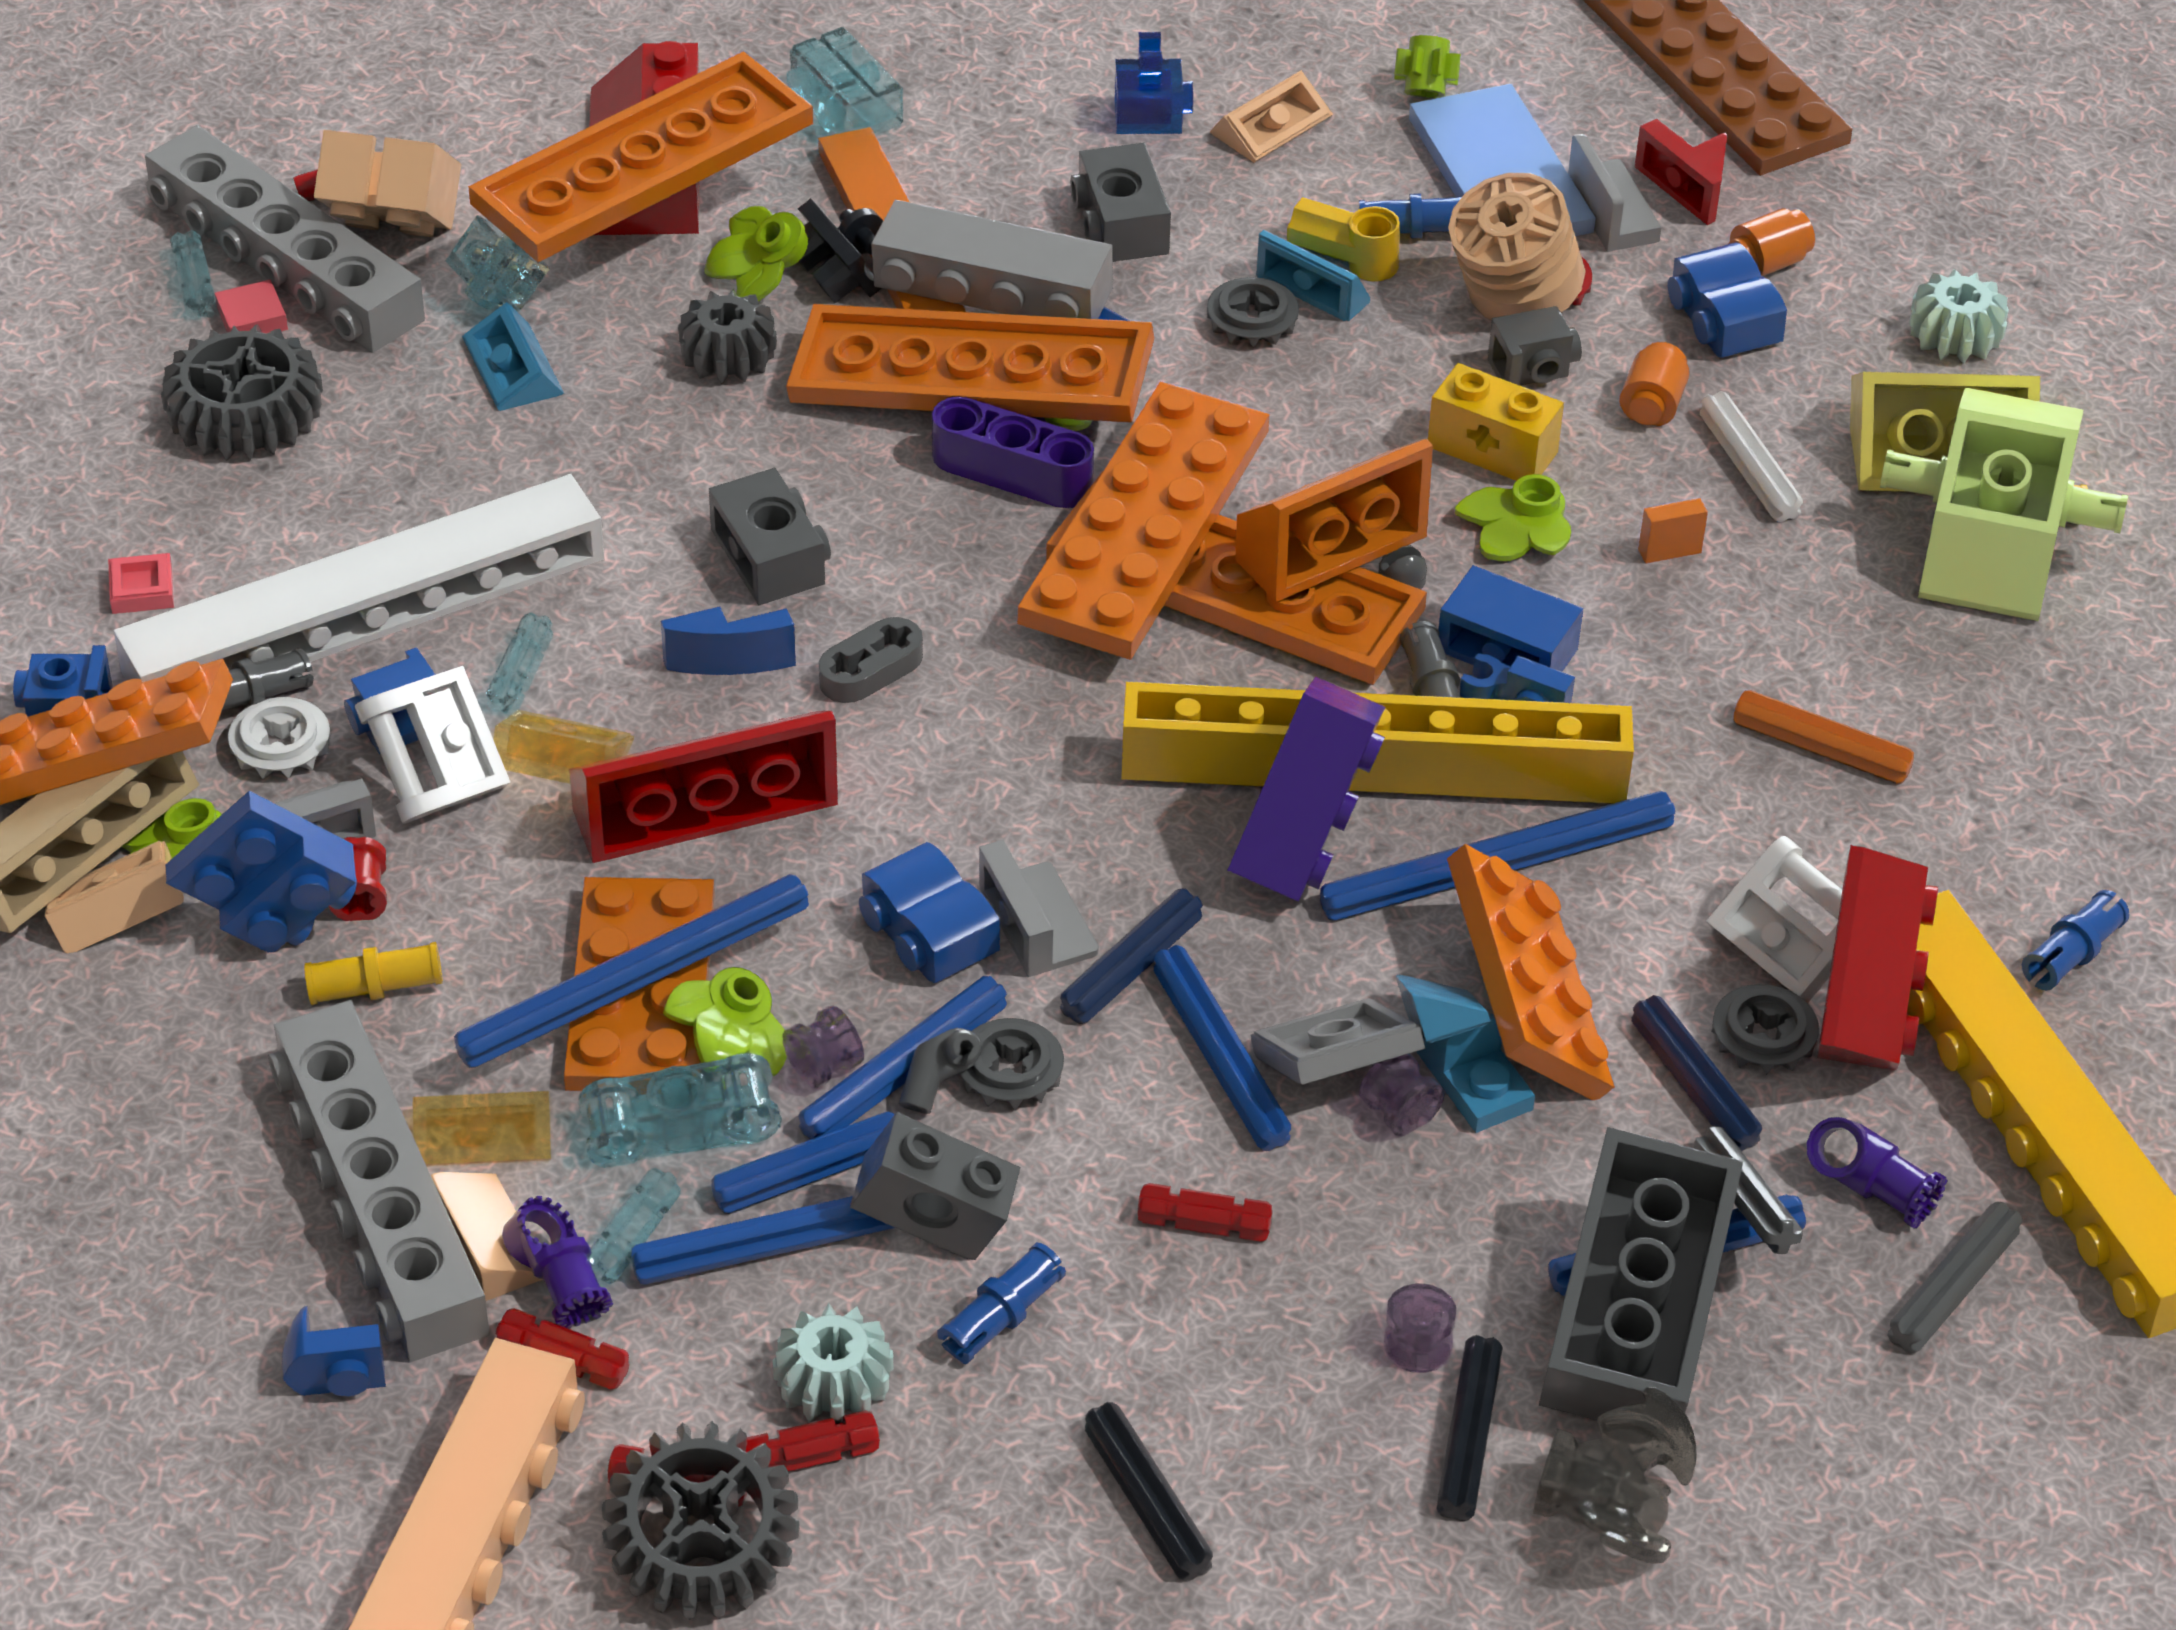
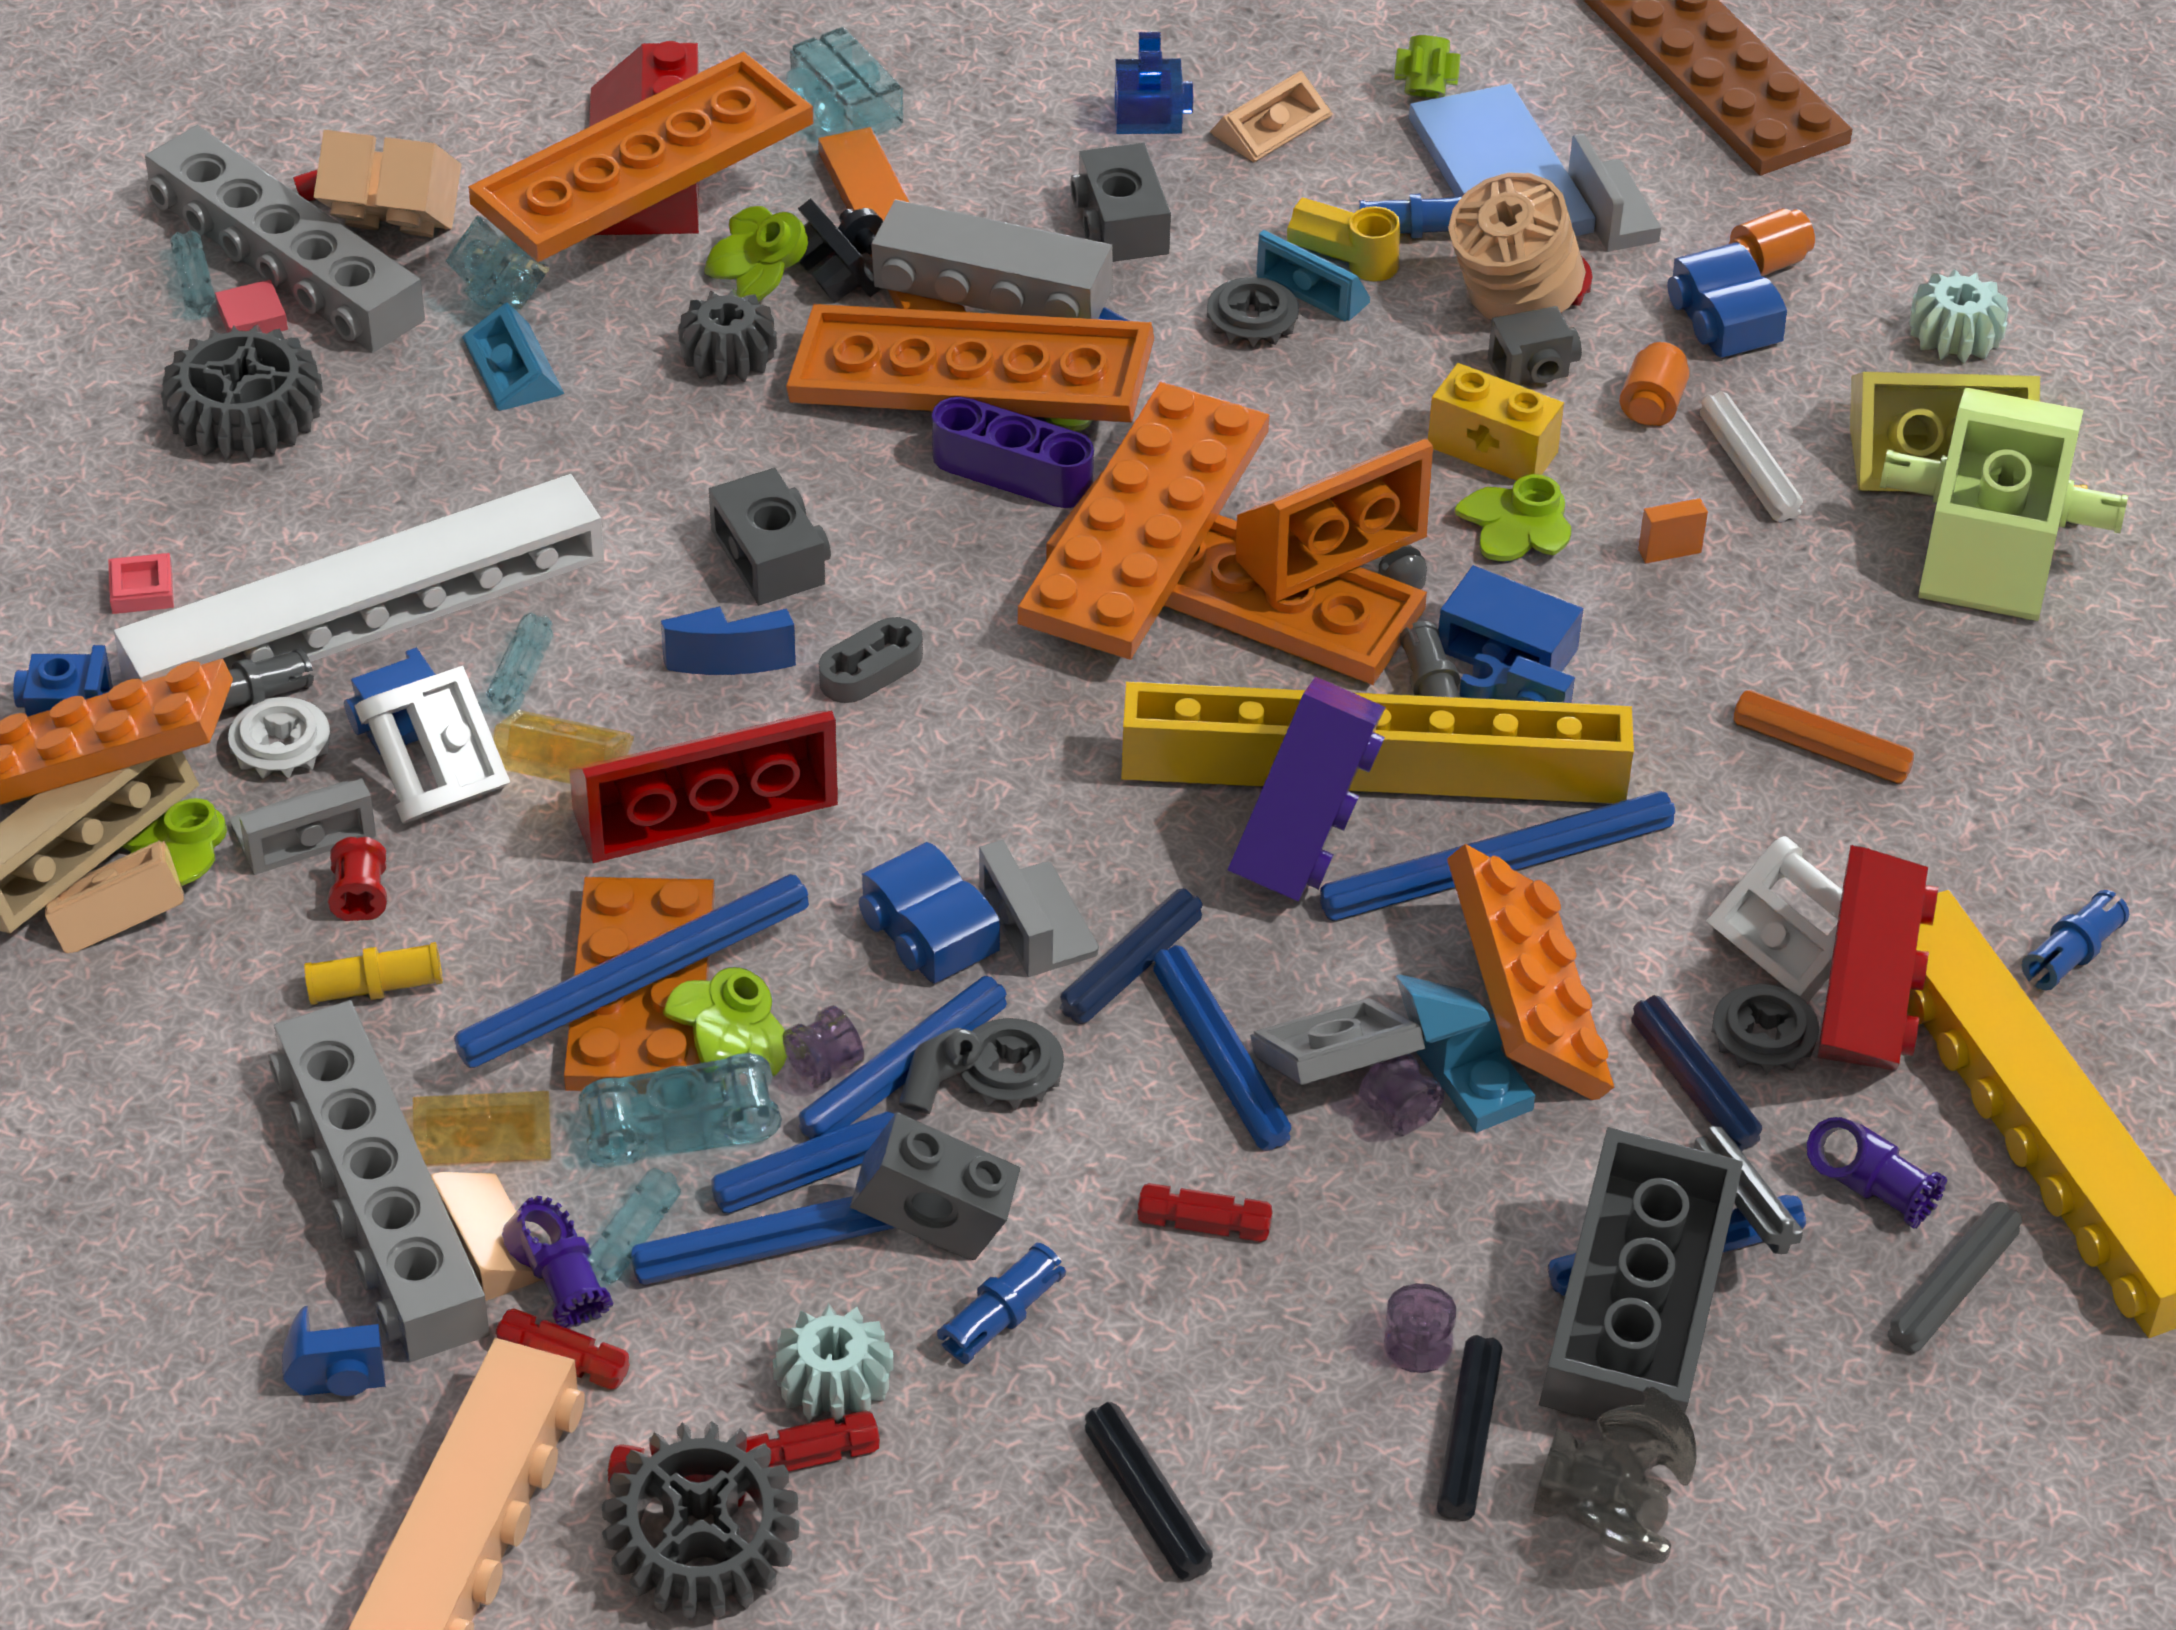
blue plate [165,791,357,953] -> none
red slope [1634,118,1727,225] -> none

